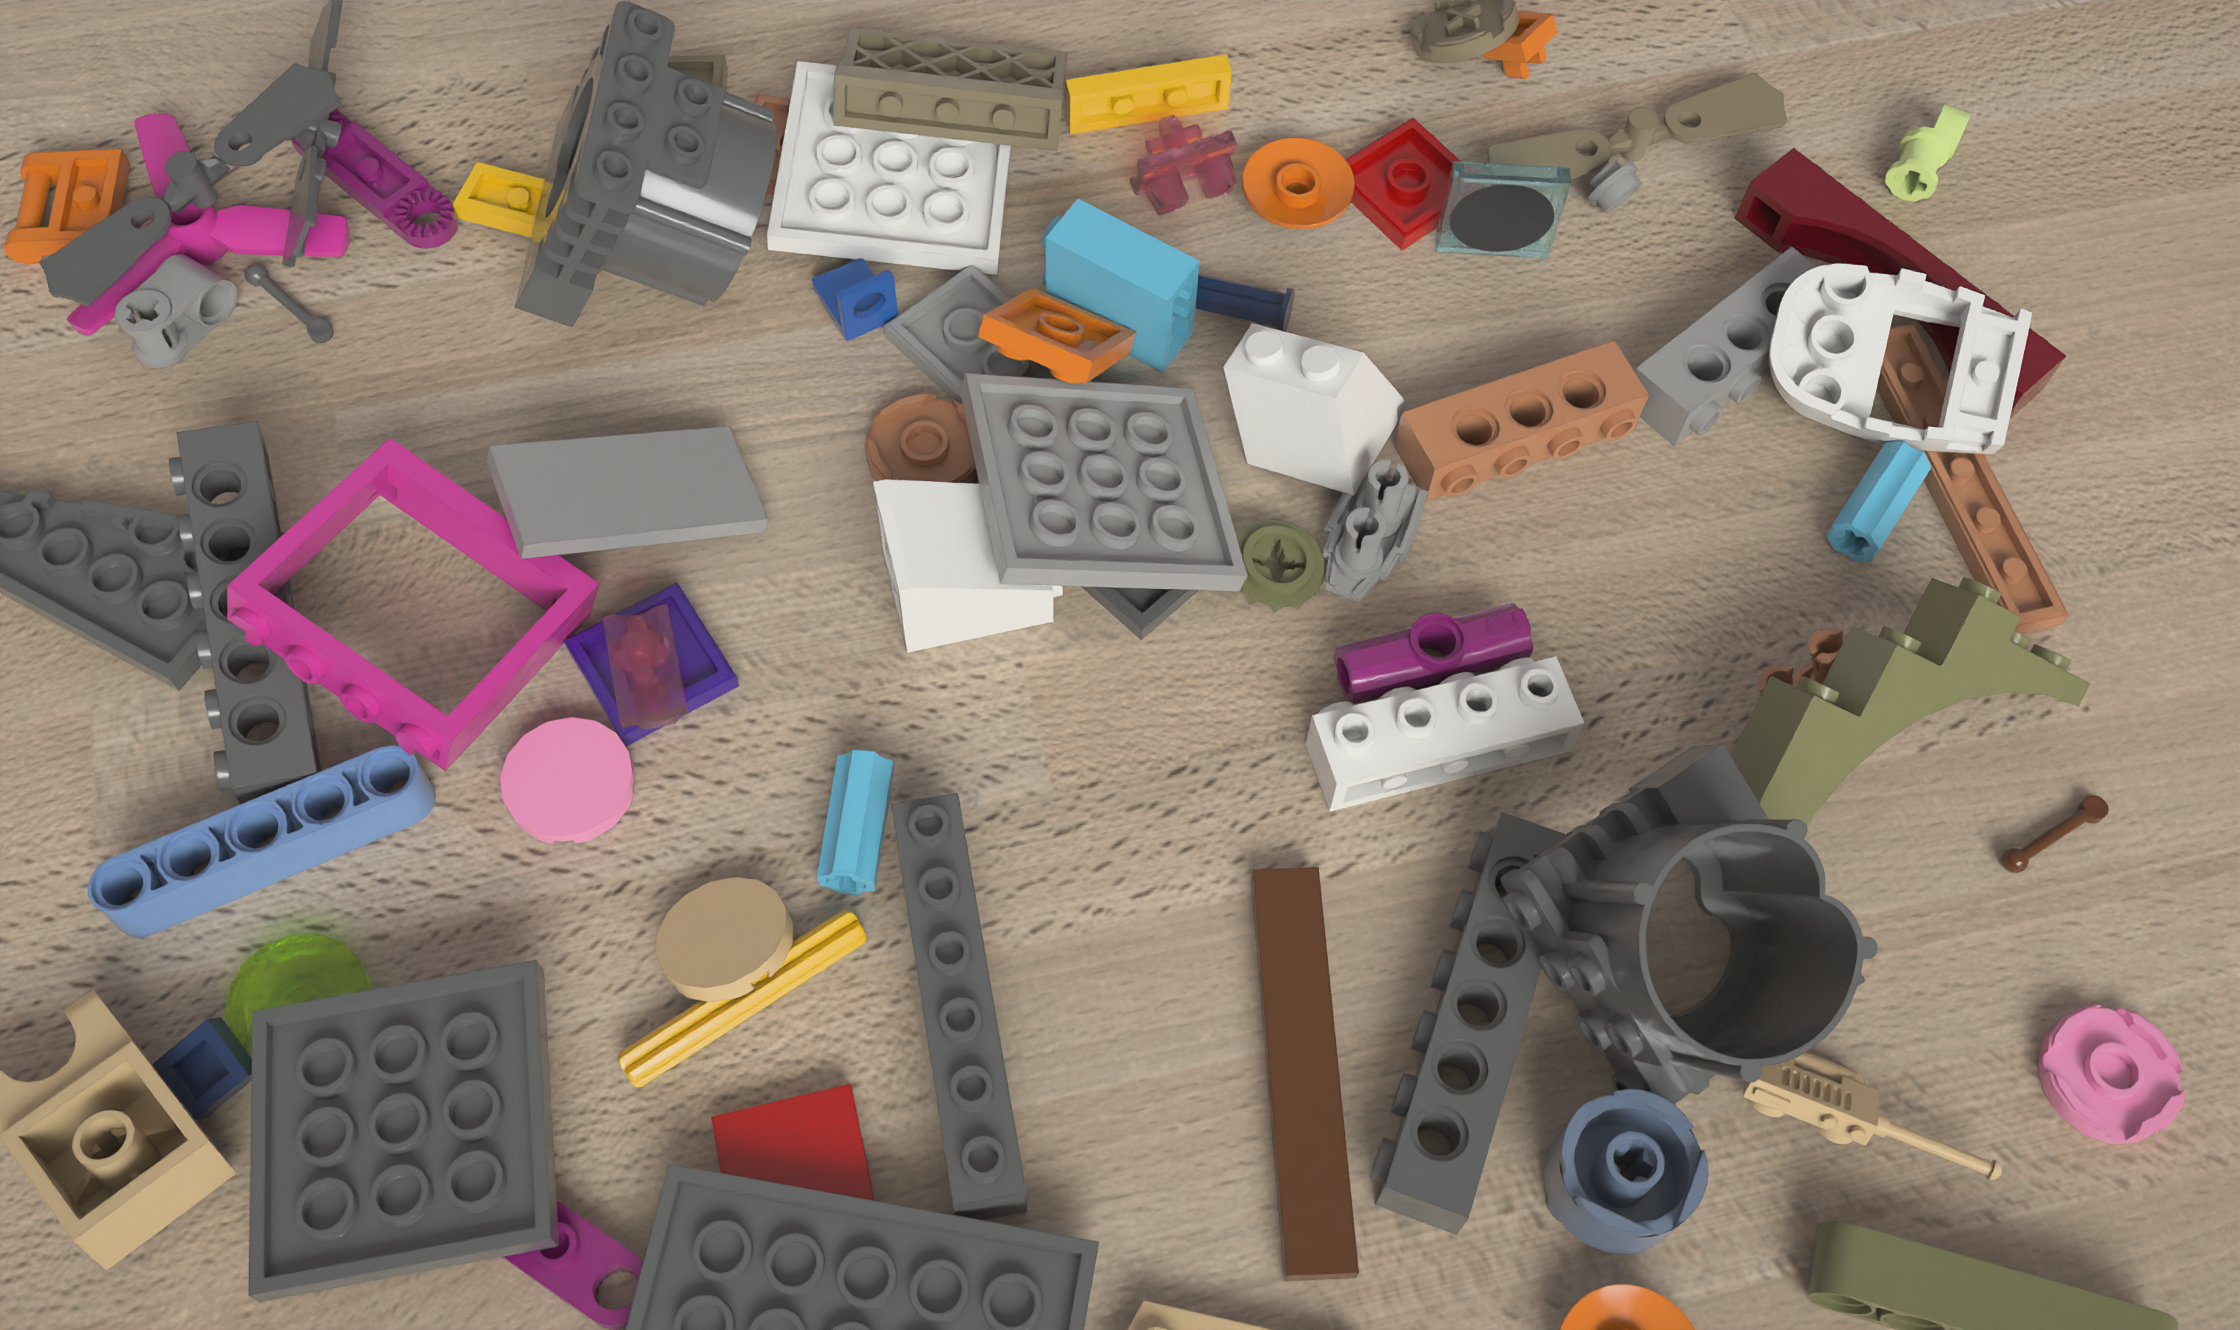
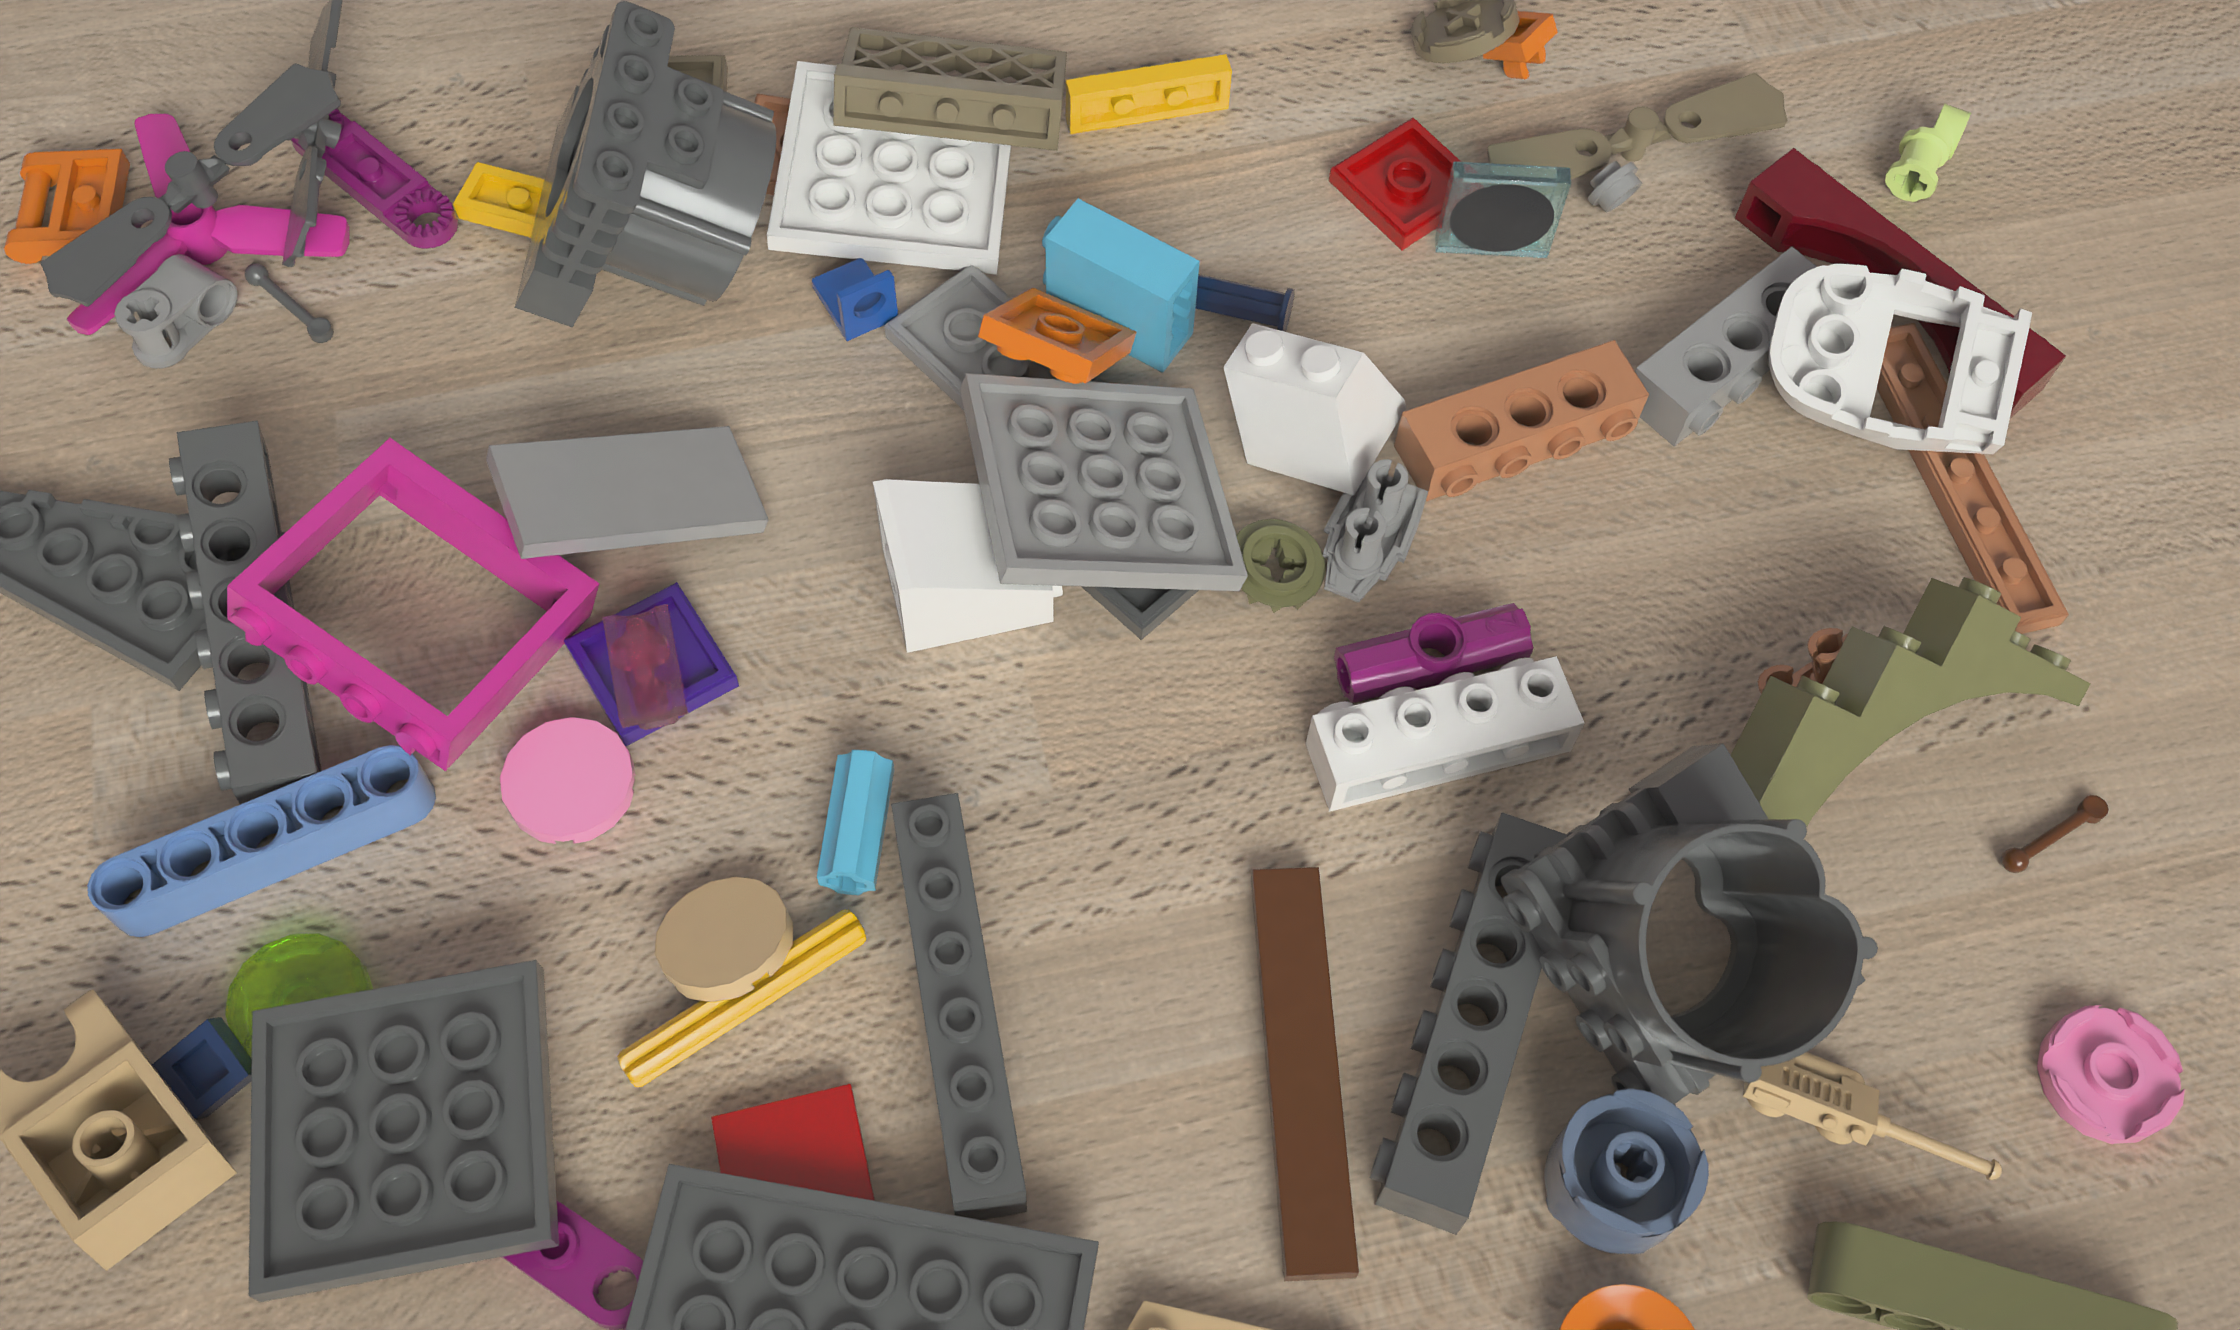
nougat tile [864,393,978,483] -> none
clear pink hips [1130,114,1238,215] -> none
orange dish [1242,138,1355,229] -> none
medium azure axle [1826,441,1932,562] -> none

